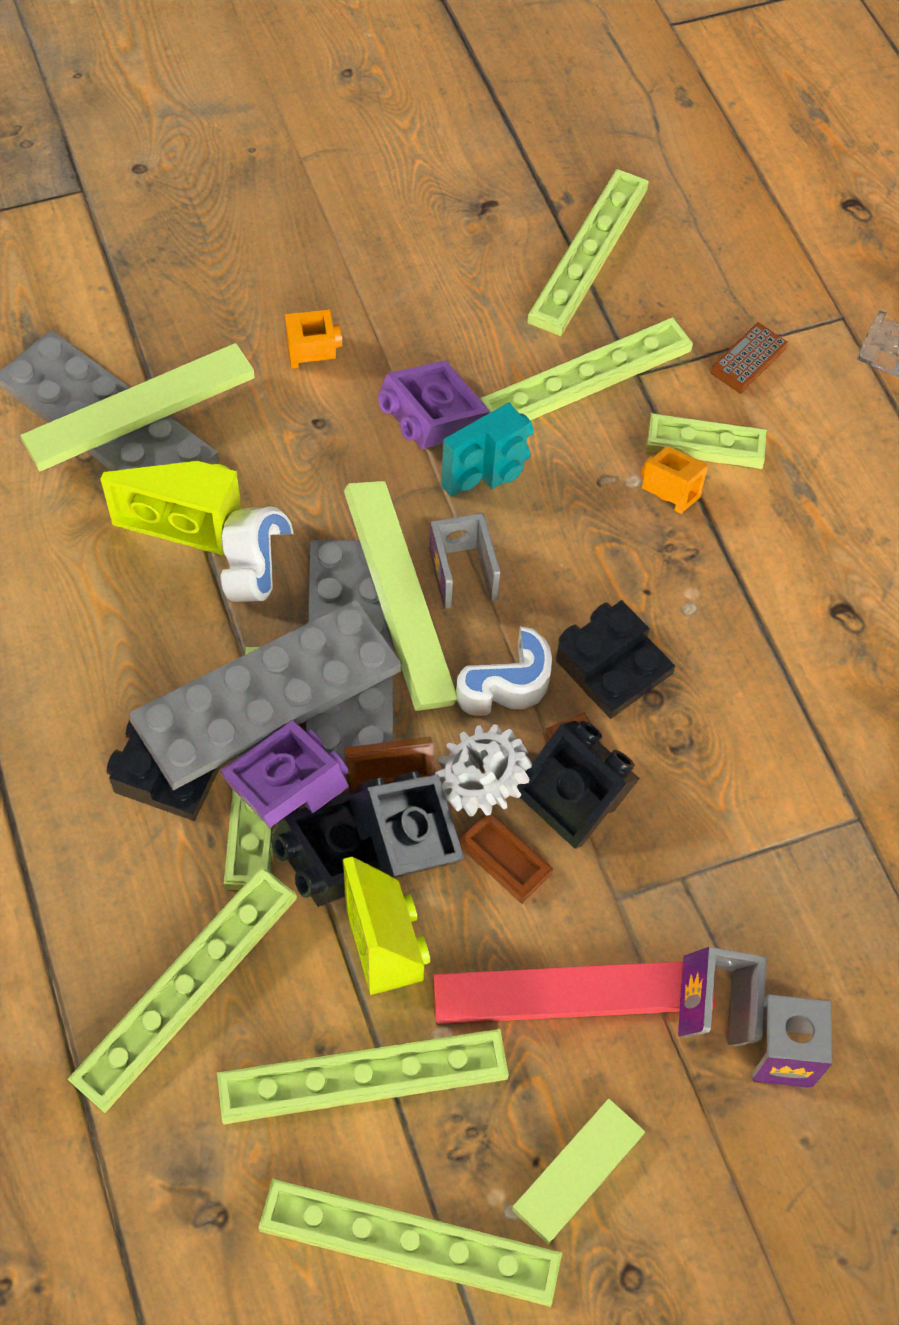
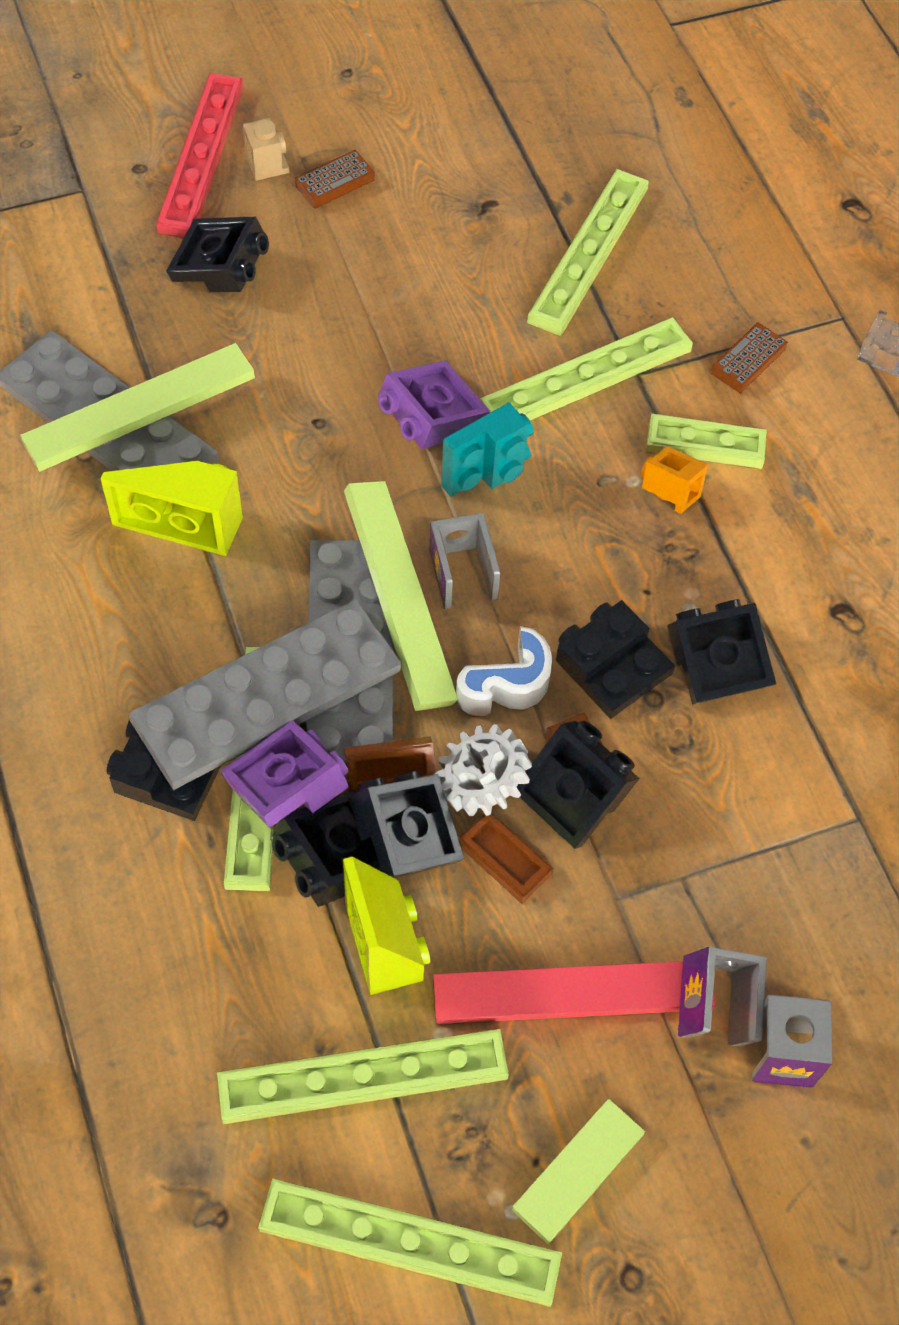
yellowish green tile [68,866,297,1113] -> none
white animal [220,506,294,602] -> none
light orange brick [284,309,342,369] -> none
none -> coral tile [156,73,244,238]
none -> black plate [166,216,269,292]
none -> tan brick [242,118,290,181]
none -> dark orange tile [295,150,375,209]
none -> black plate [667,599,776,705]

